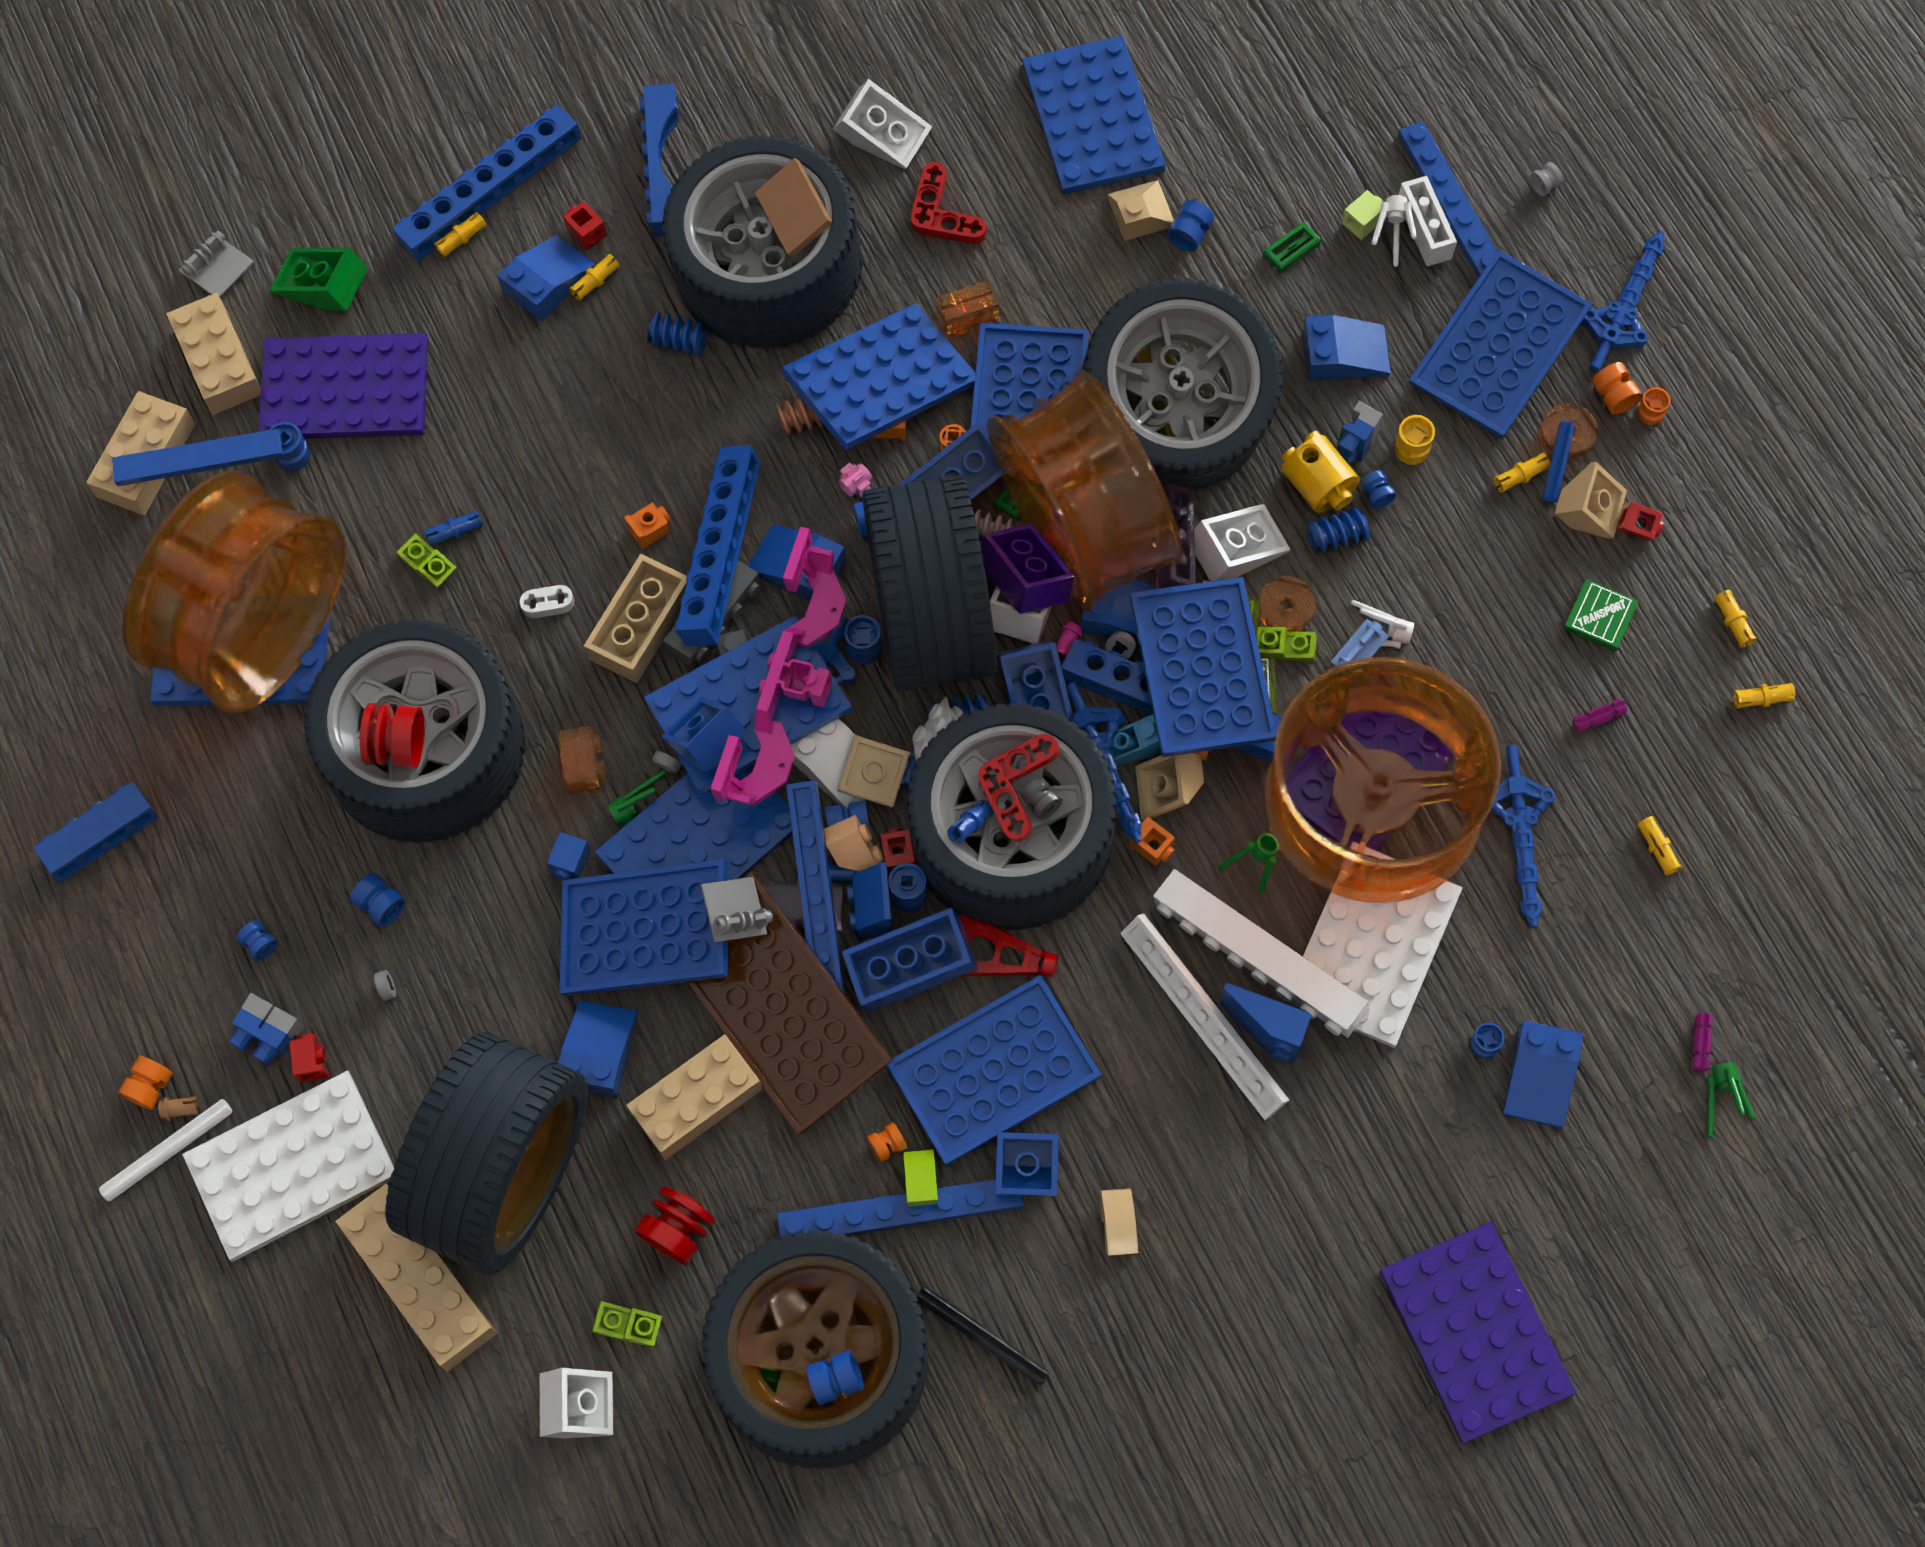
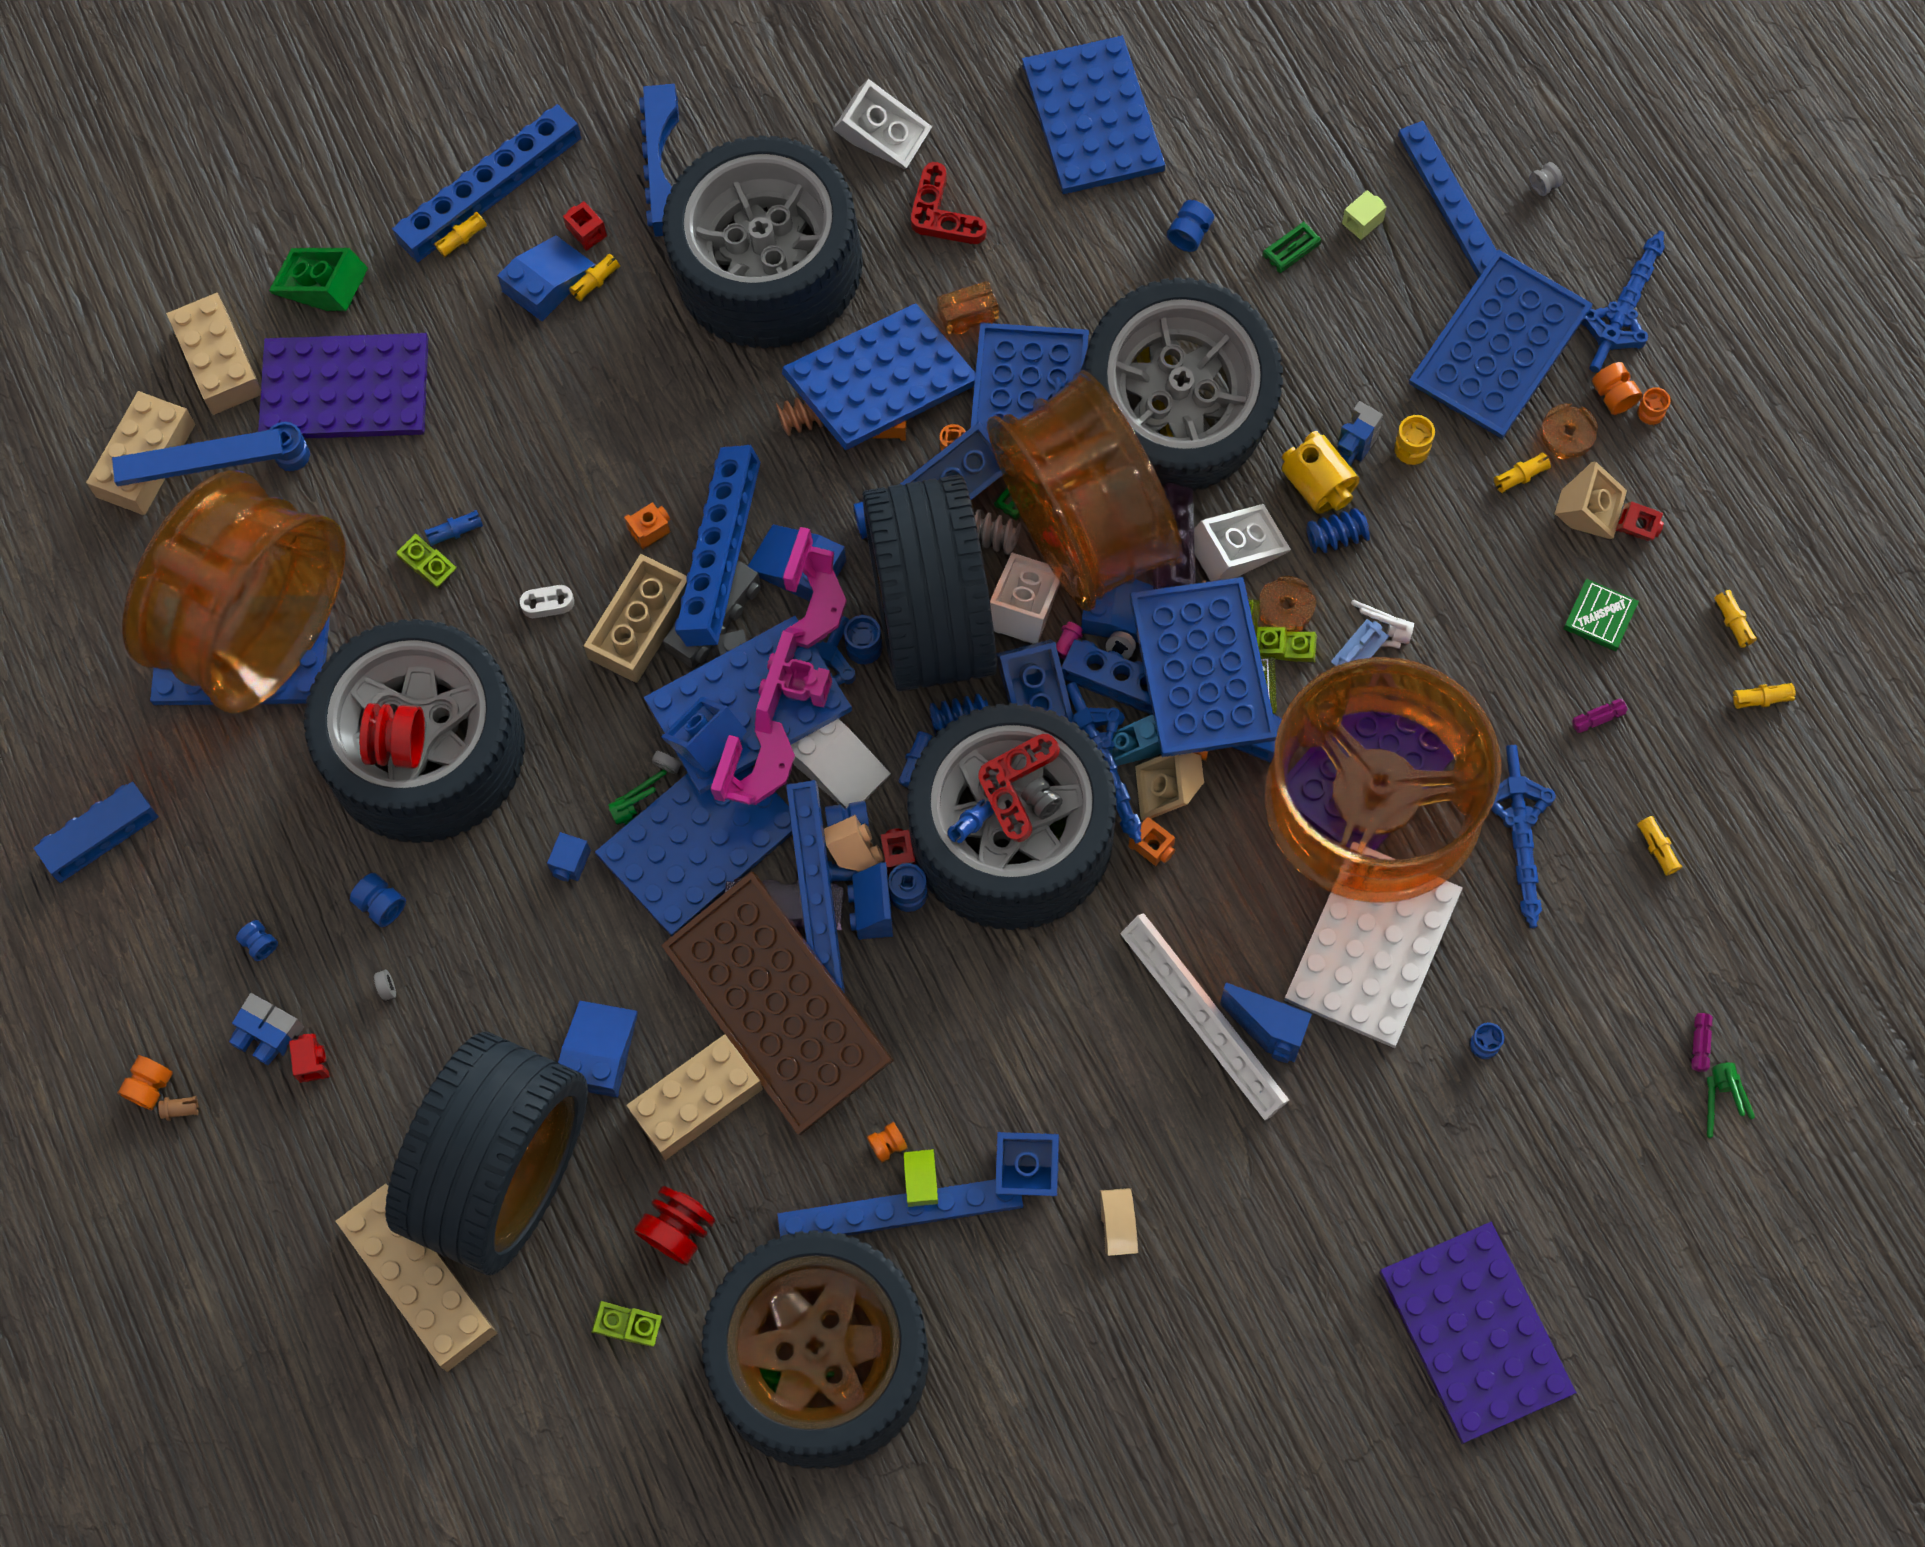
white axle [99,1099,232,1201] -> none
light grey hinge [179,230,254,297] -> none
white plate [182,1071,394,1262] -> none
white slope [540,1368,613,1438] -> none
clear orange brick [558,726,606,794] -> none
blue plate [559,859,728,996] -> none
blue piece [647,311,708,357] -> none
light grey hinge [700,877,773,943] -> none
medium nougat tile [755,158,833,257] -> none
blue wheel [806,1350,864,1405] -> none
tan plate [837,735,910,808] -> none
bright pink gear [838,462,873,497] -> none
blue brick [842,907,979,1012] -> none
blue plate [887,975,1102,1167] -> none
white hinge [912,697,963,761] -> none
black axle [917,1286,1049,1385] -> none
red plate [959,914,1058,977] -> none
dark purple brick [981,523,1075,614] -> none
tan slope [1107,180,1174,241] -> none
white brick [1153,869,1369,1038] -> none
green plant [1218,833,1280,893] -> none
blue slope [1302,315,1391,381] -> none
blue wheel [1360,470,1397,509] -> none
white plant [1371,195,1417,267] -> none
white brick [1399,176,1457,266] -> none
blue slope [1503,1020,1584,1128] -> none
blue axle [1542,421,1575,503] -> none

